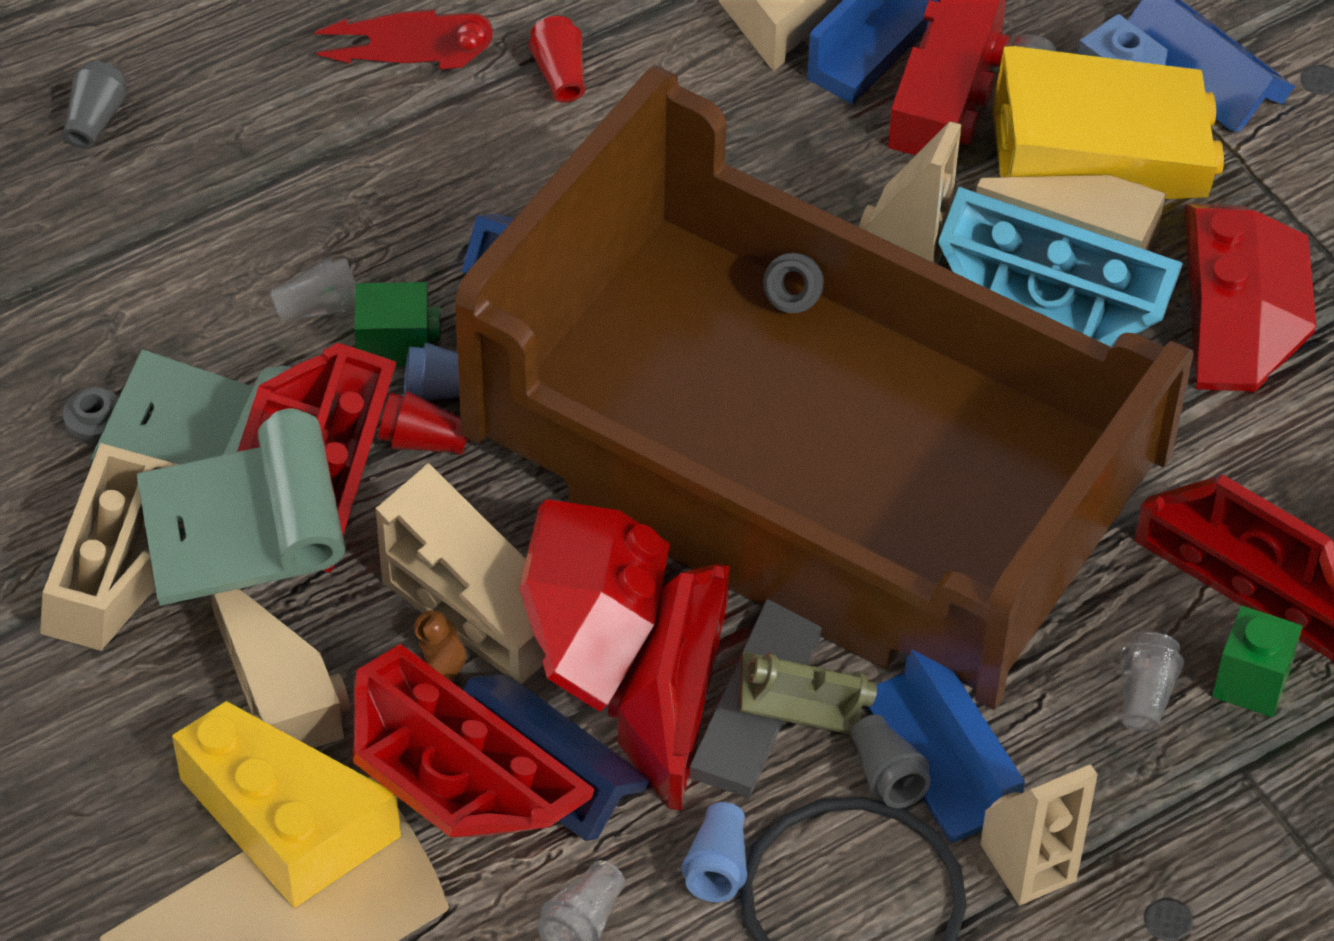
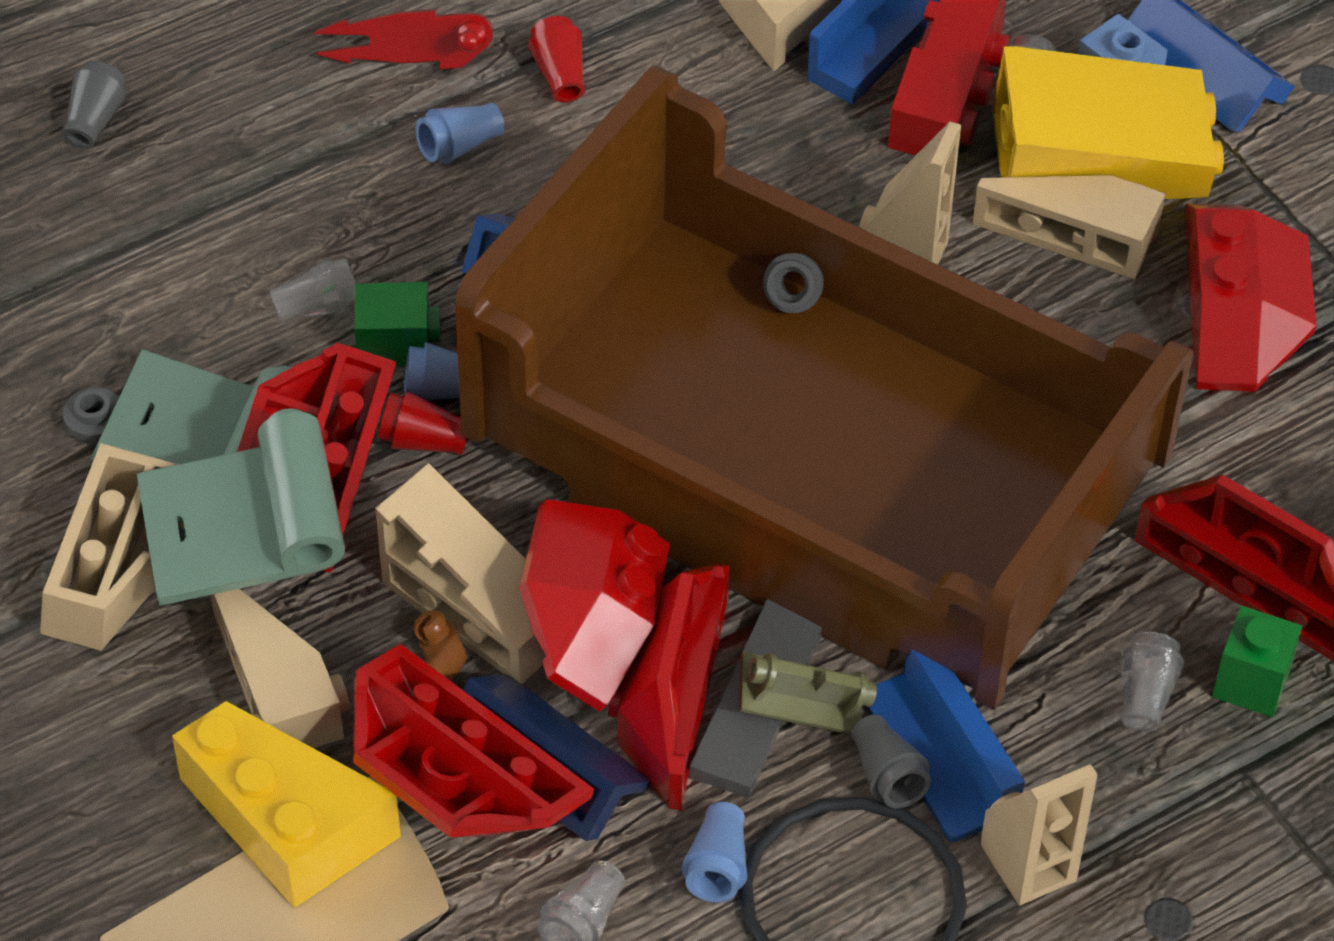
medium azure wedge [938,187,1183,347] -> none
none -> medium blue cone [415,103,504,164]

